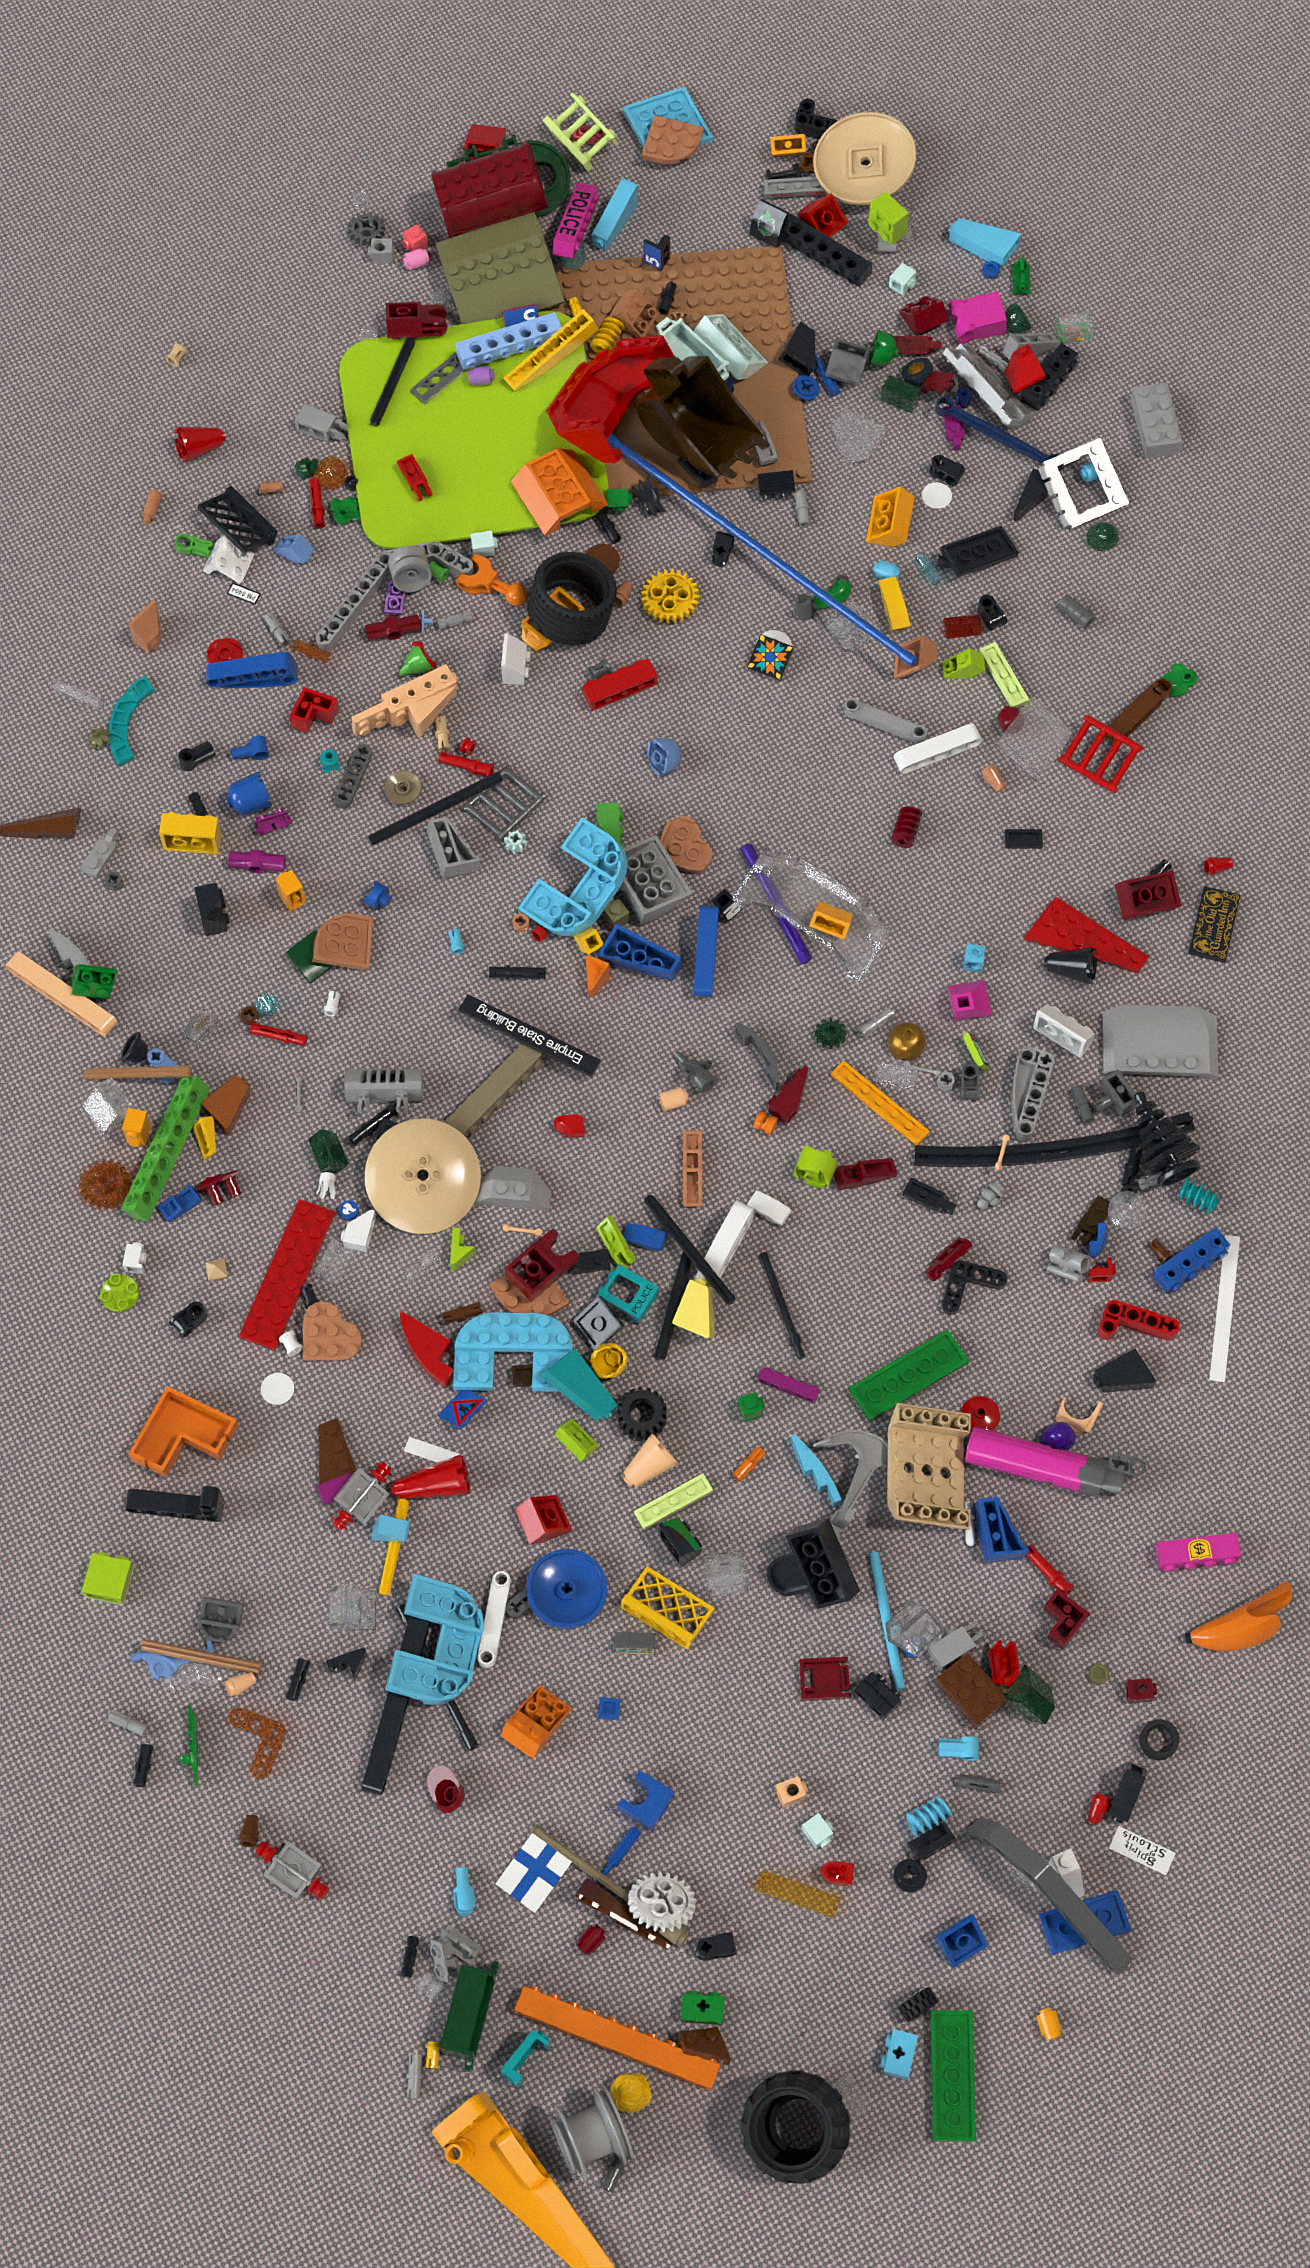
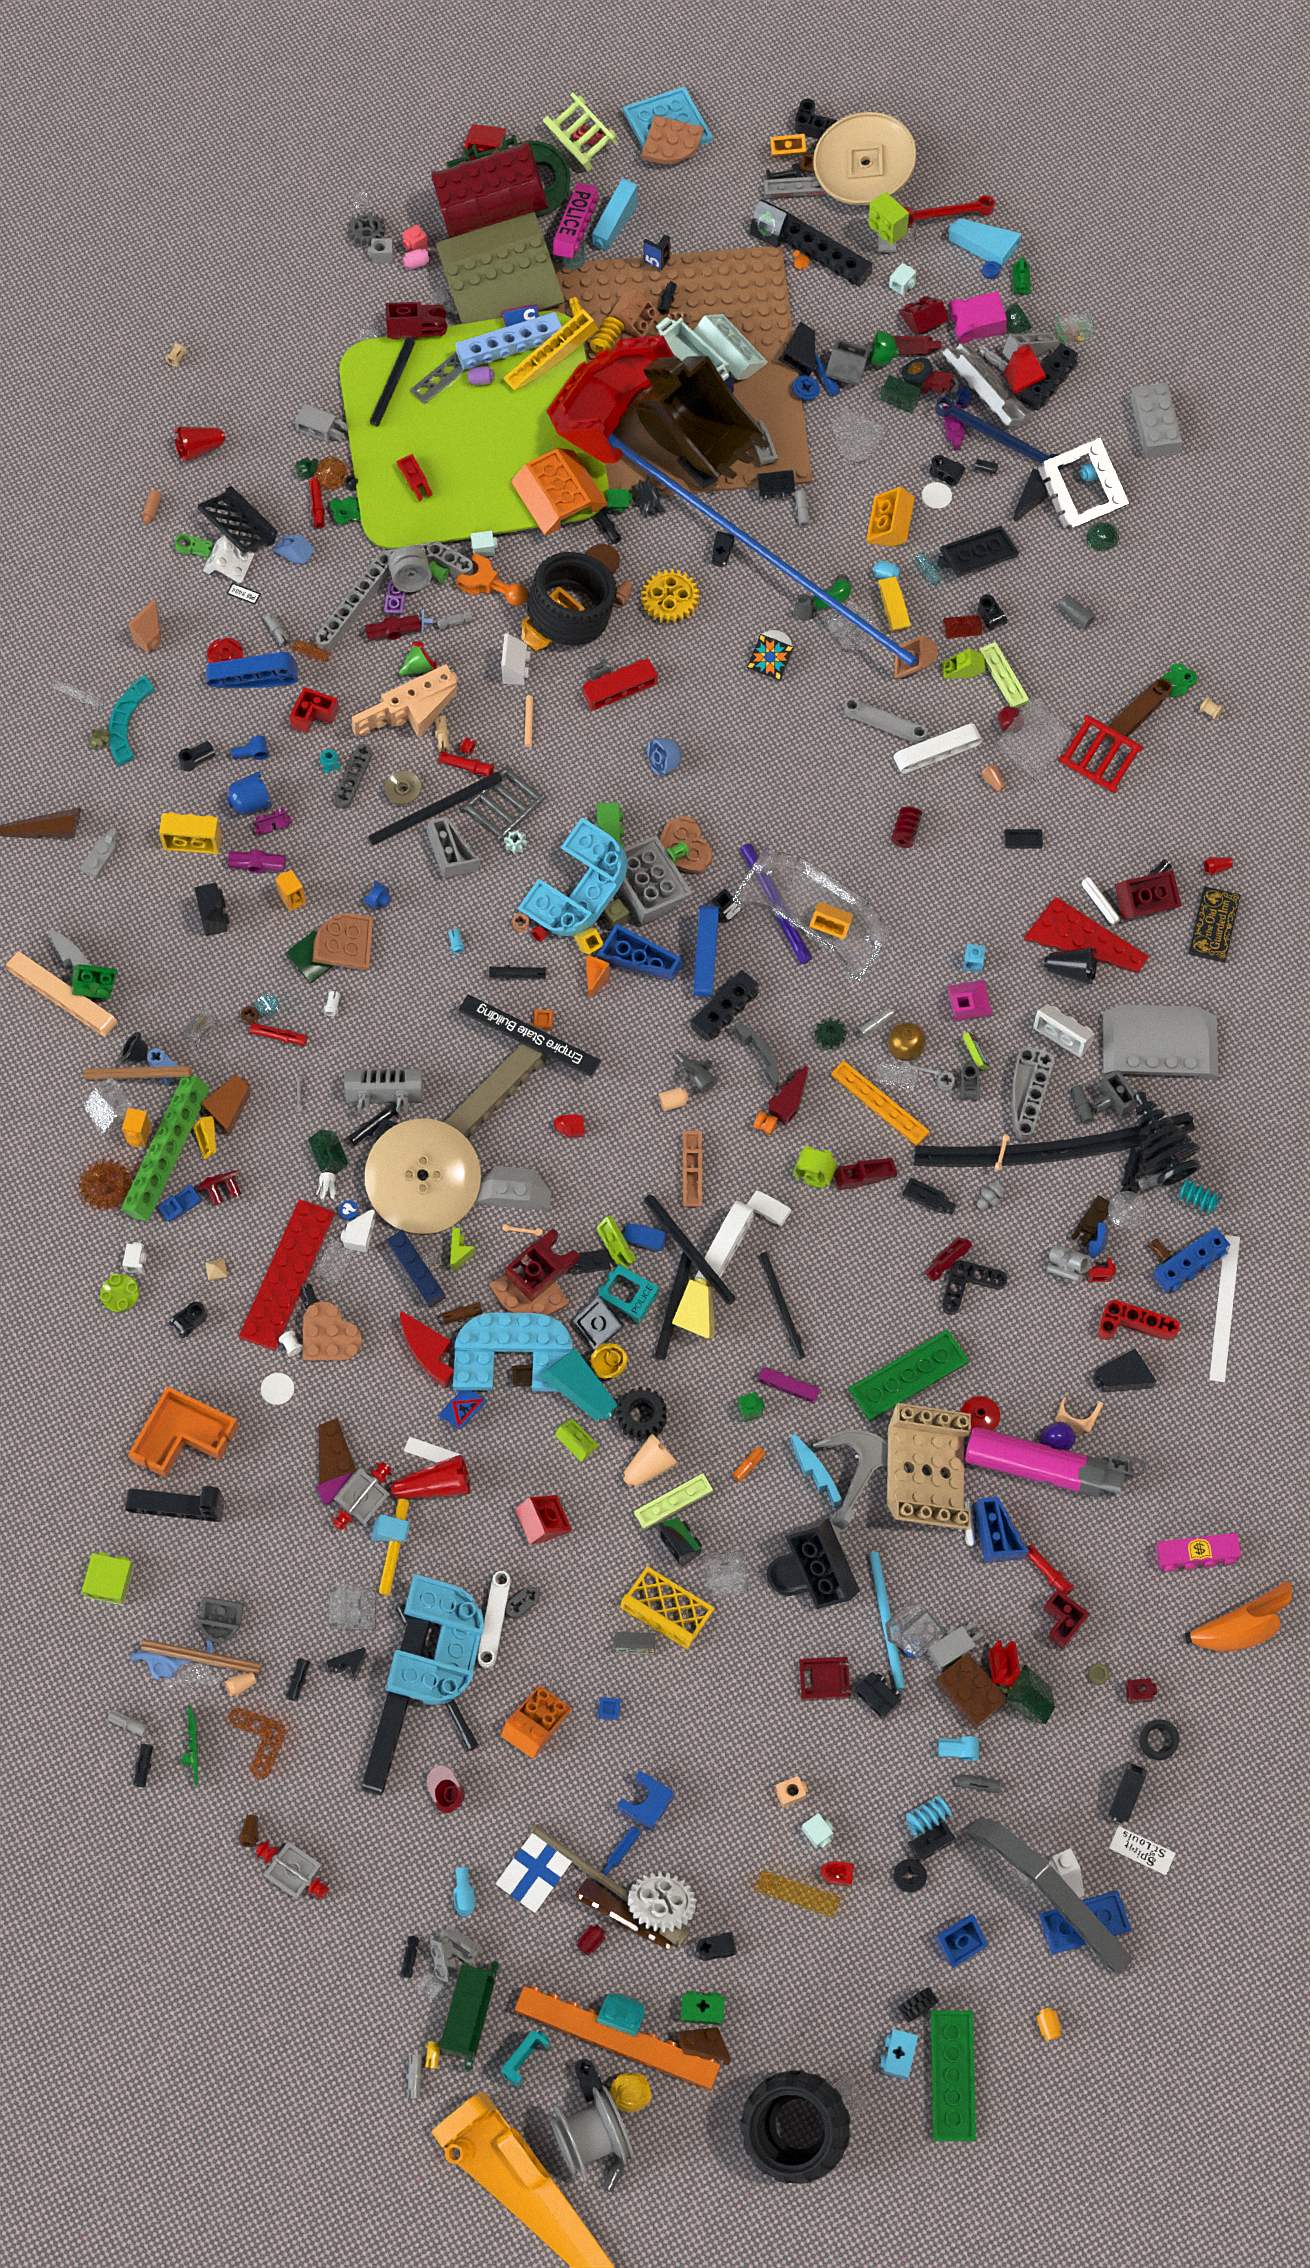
dark grey bush [105,872,123,891] -> none
black axle [189,792,208,816] -> none
nougat pin [260,480,283,495] -> none
blue dish [526,1549,607,1629] -> none
red slope [797,193,848,237] -> none
red cone [1087,1793,1112,1825] -> none
none -> dark blue arch [386,1229,446,1308]
none -> light nougat bar [525,695,533,747]
none -> orange tile [533,1009,553,1030]
none -> black piece [575,2059,603,2103]
none -> teal slope [597,1993,645,2037]
none -> bright green bush [666,840,690,863]
none -> black brick [691,970,759,1042]
none -> orange rock [793,250,810,270]
none -> red piece [903,195,995,226]
none -> black pin [975,459,998,475]
none -> white axle [1082,877,1120,925]
none -> tan bush [1199,697,1224,720]

